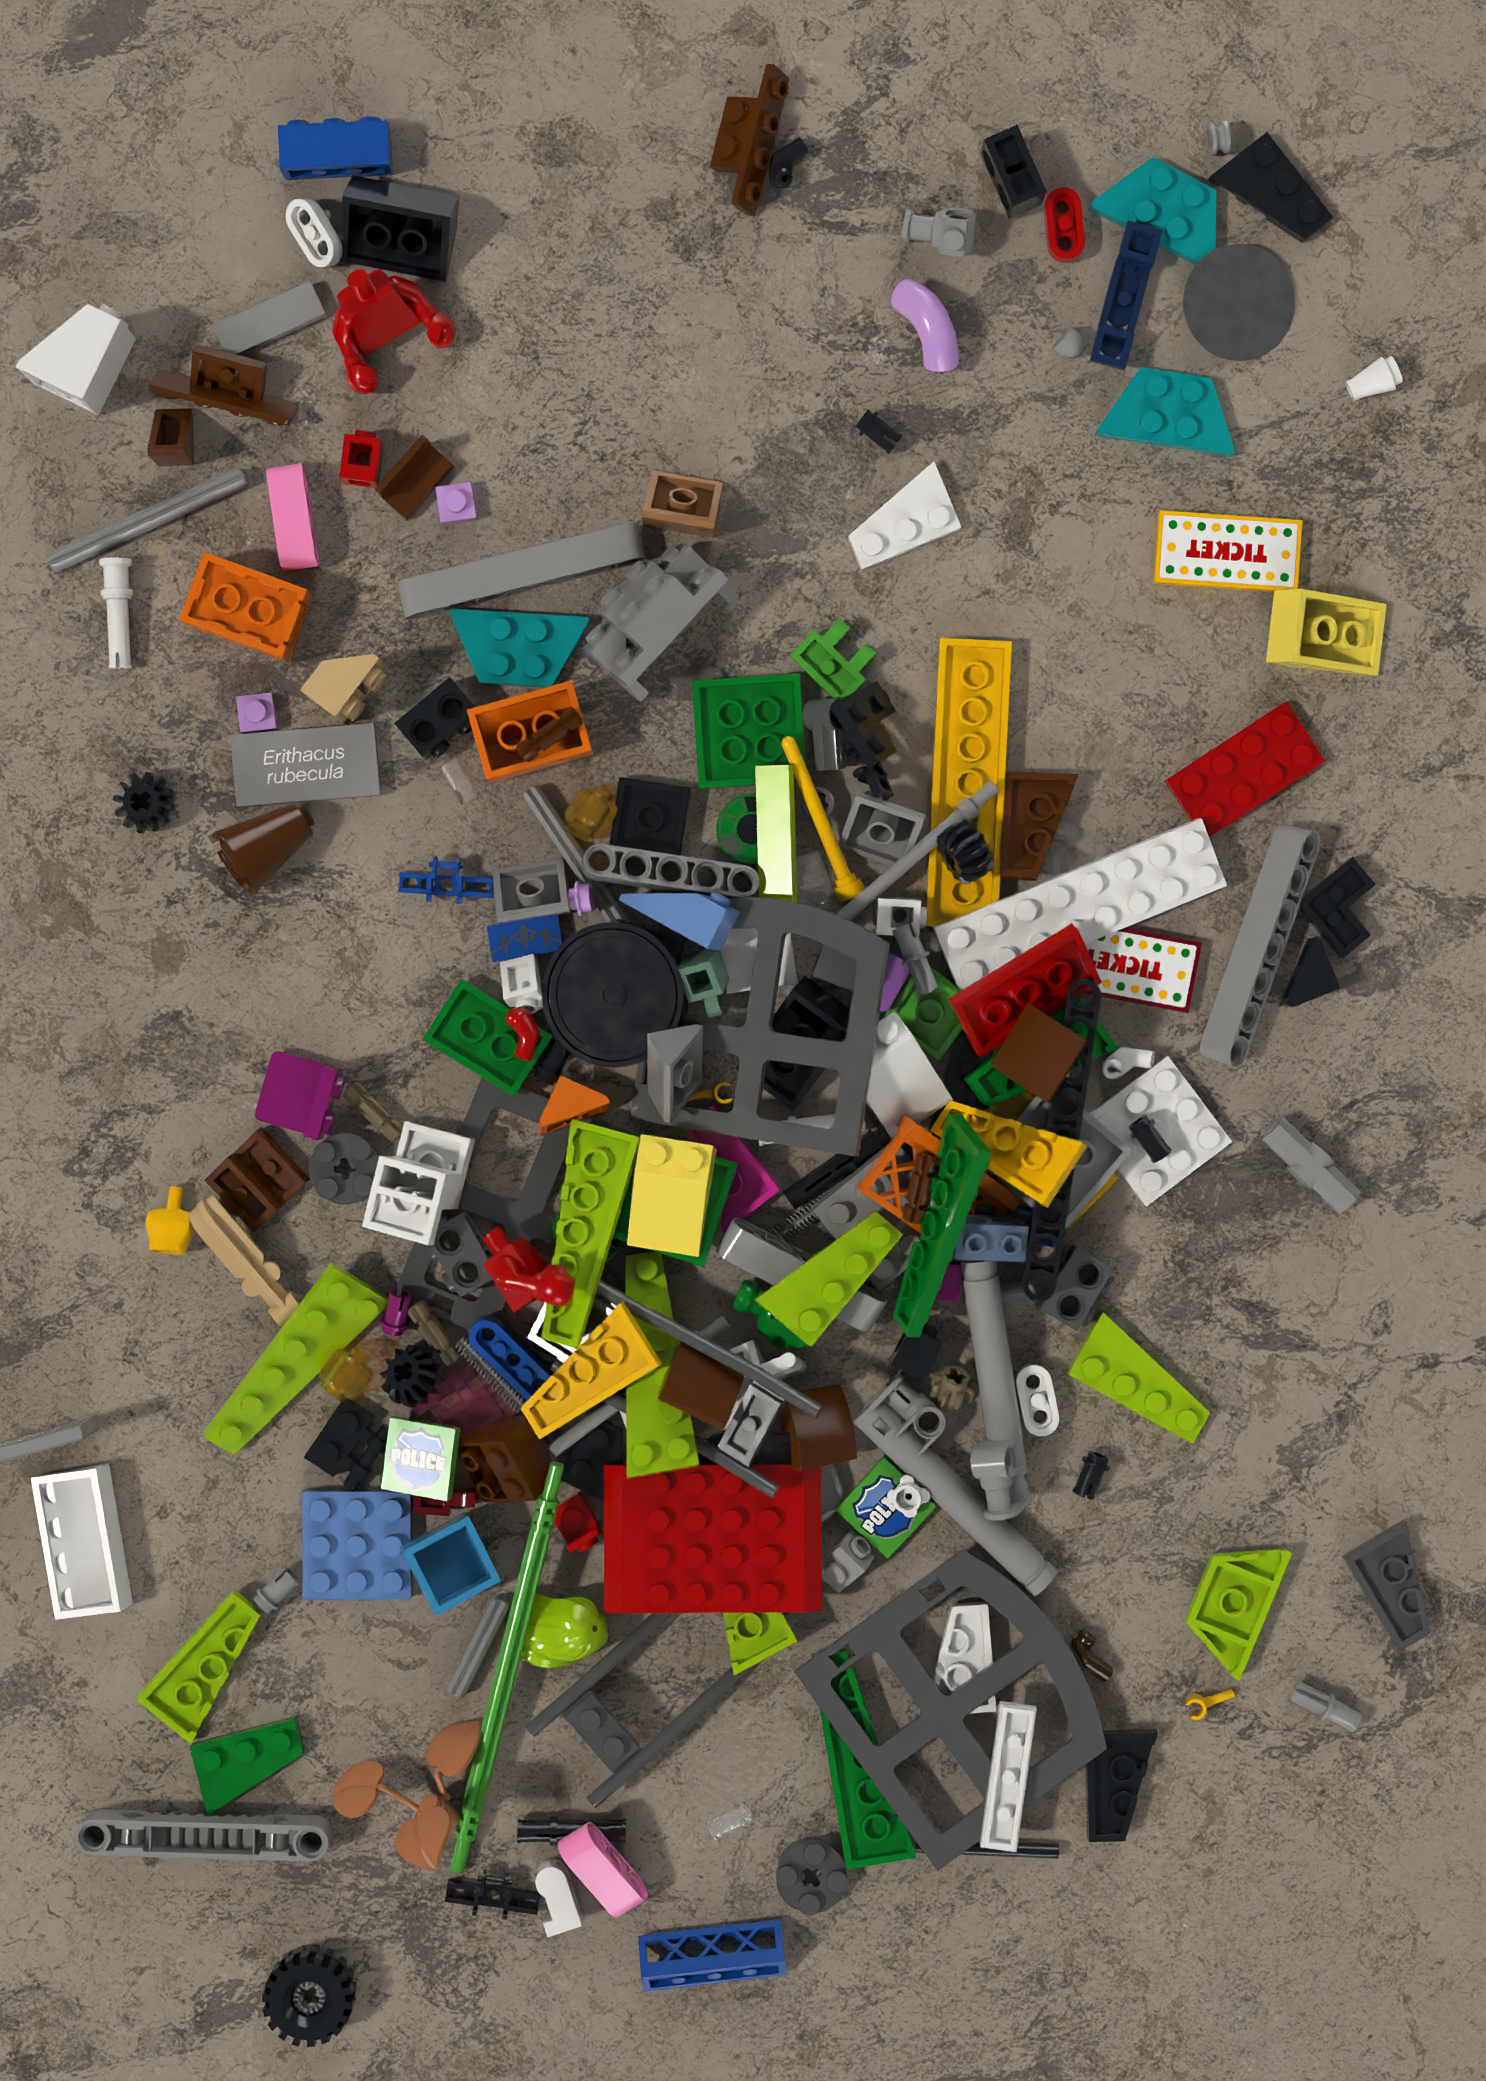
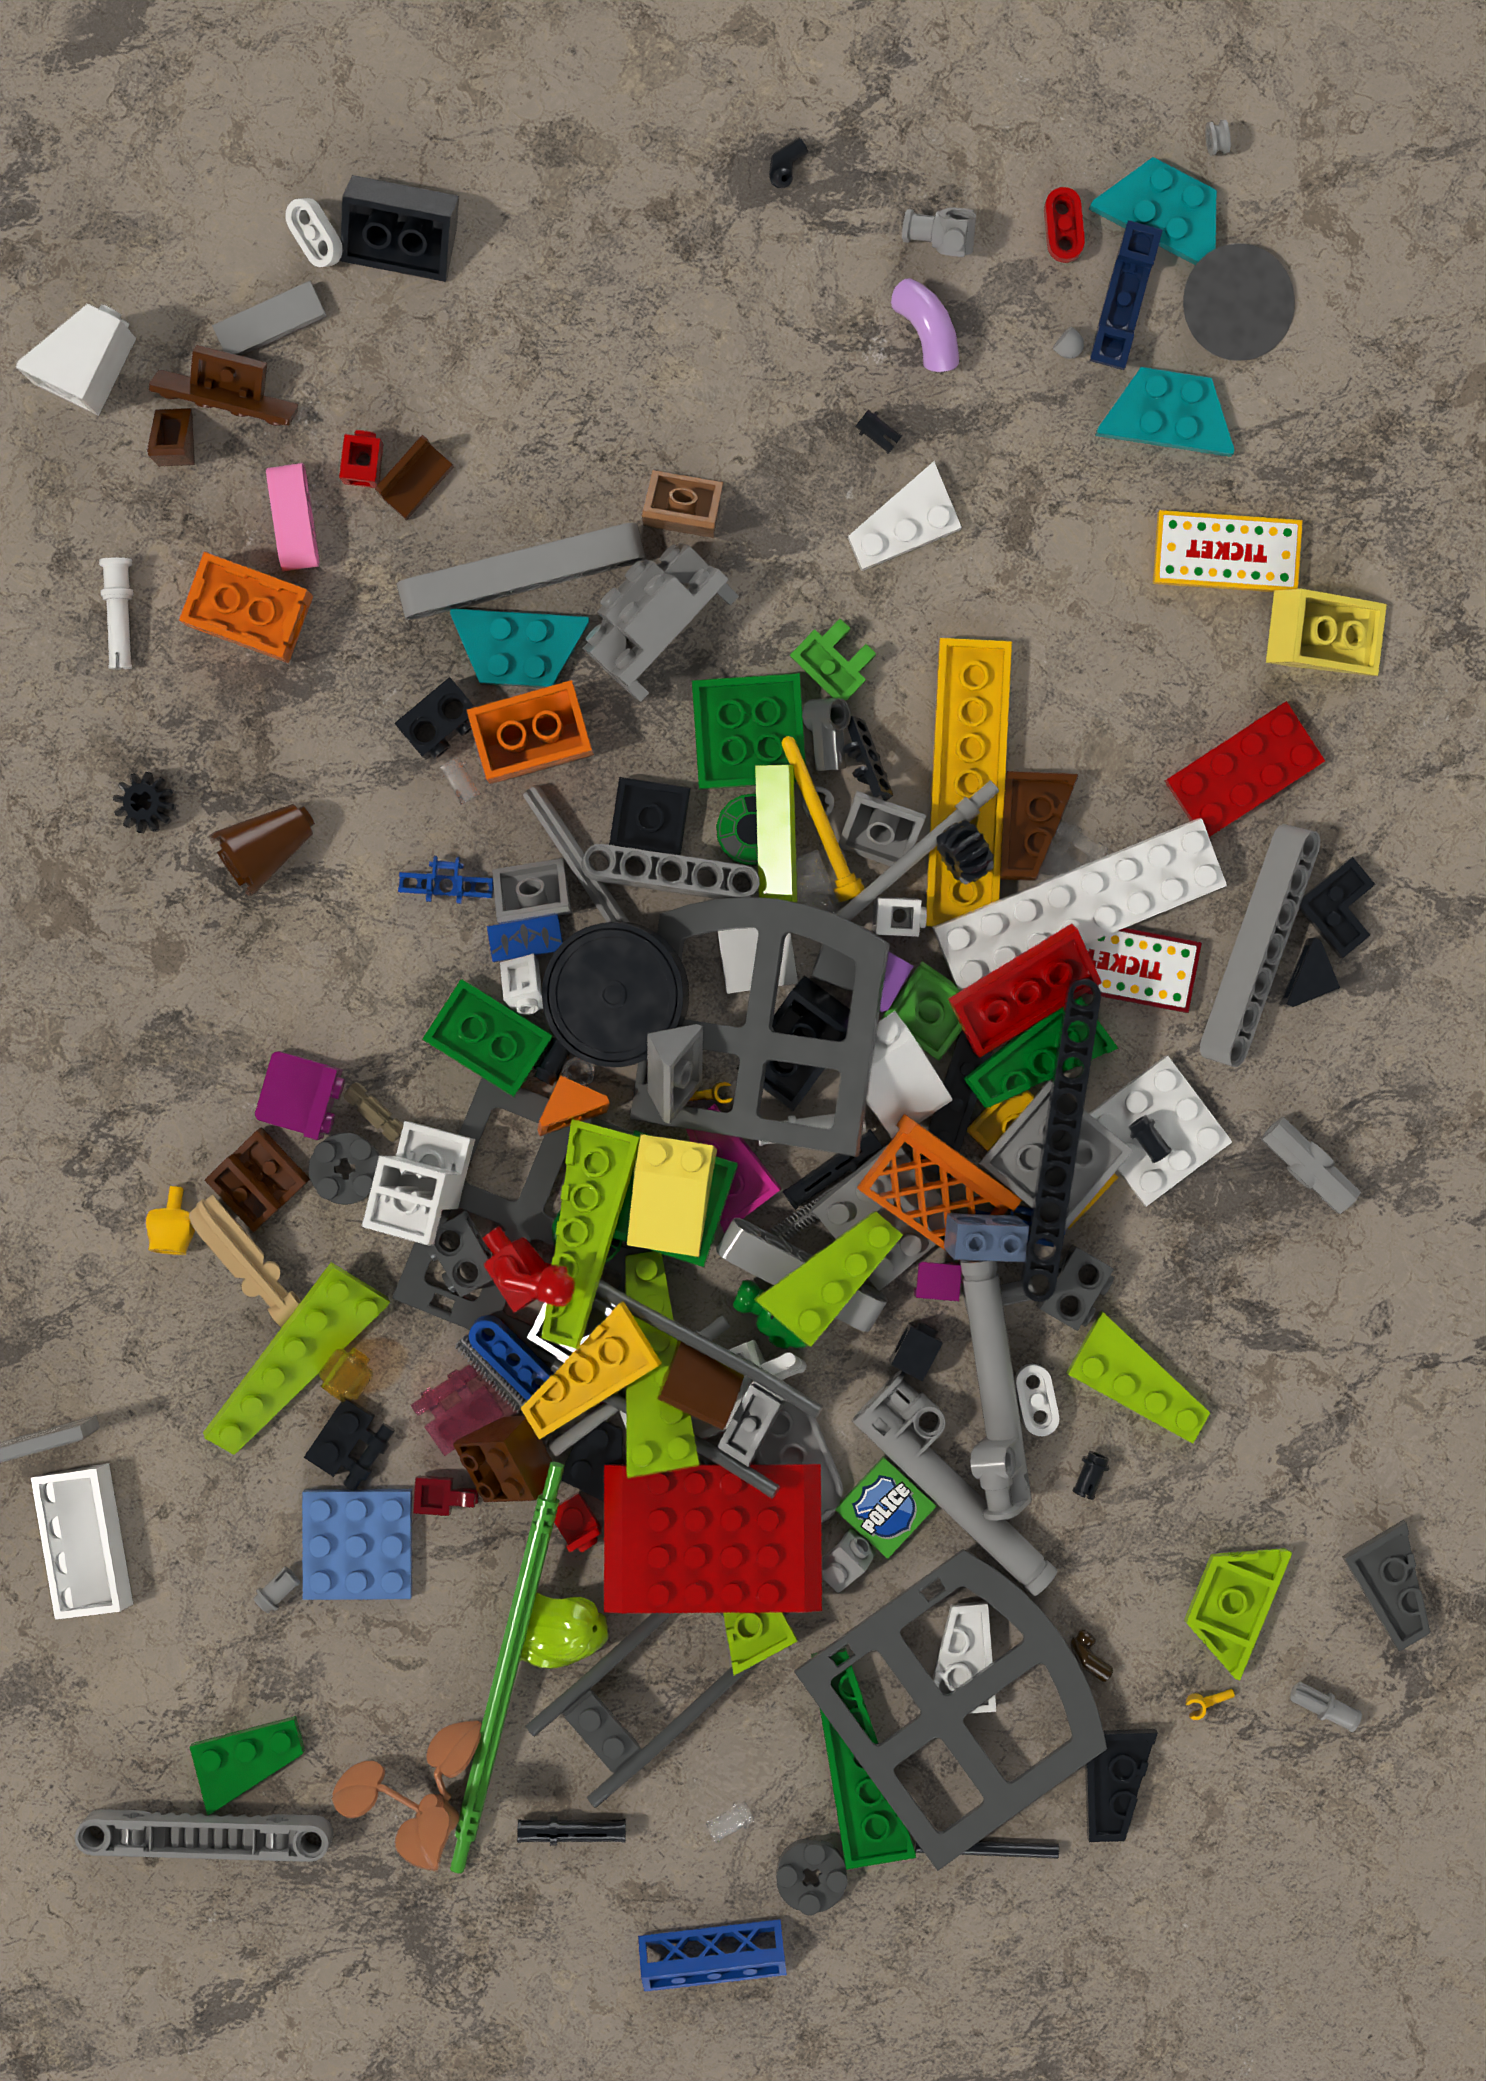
light grey axle [46,467,248,572] -> none
lime wing [136,1589,261,1744] -> none
light grey tile [230,723,382,808] -> none
lavender plate [236,692,278,734] -> none
black bush [262,1945,357,2047] -> none
blue brick [278,116,393,180] -> none
tan slope [300,654,388,725] -> none
red torso [332,269,457,395] -> none
black gear [379,1345,443,1408] -> none
magenta pin [380,1287,413,1336] -> none
tile [381,1416,461,1501] -> none
dark azure piece [400,1513,501,1616] -> none
dark tan axle [408,1300,460,1366] -> none
lavender plate [435,482,477,525] -> none
black piece [445,1869,540,1920] -> none
light grey axle [447,1596,510,1698] -> none
red arm [506,1008,540,1062] -> none
reddish brown axle [516,707,583,762] -> none
white leg [535,1858,583,1938] -> none
bright pink beam [558,1822,648,1918] -> none
clear yellow head [564,786,617,842] -> none
lavender plate [568,881,595,916] -> none
medium blue slope [619,891,740,951] -> none
sand green brick [678,949,729,1018] -> none
reddish brown bracket [710,64,789,216] -> none
reddish brown slope [780,1384,857,1470] -> none
black plate [830,681,897,768] -> none
white plate [887,1474,930,1518] -> none
light grey axle [892,922,938,995] -> none
green wing [893,1113,992,1338] -> none
reddish brown axle [903,1152,936,1224] -> none
yellow wing [930,1101,1088,1208] -> none
dark tan gear [930,1366,975,1411] -> none
black brick [980,125,1047,219] -> none
white tile [980,1701,1037,1852] -> none
reddish brown slope [990,1003,1088,1103] -> none
white arm [1102,1047,1155,1079] -> none
black wing [1208,132,1333,243] -> none
white cone [1345,356,1403,401] -> none

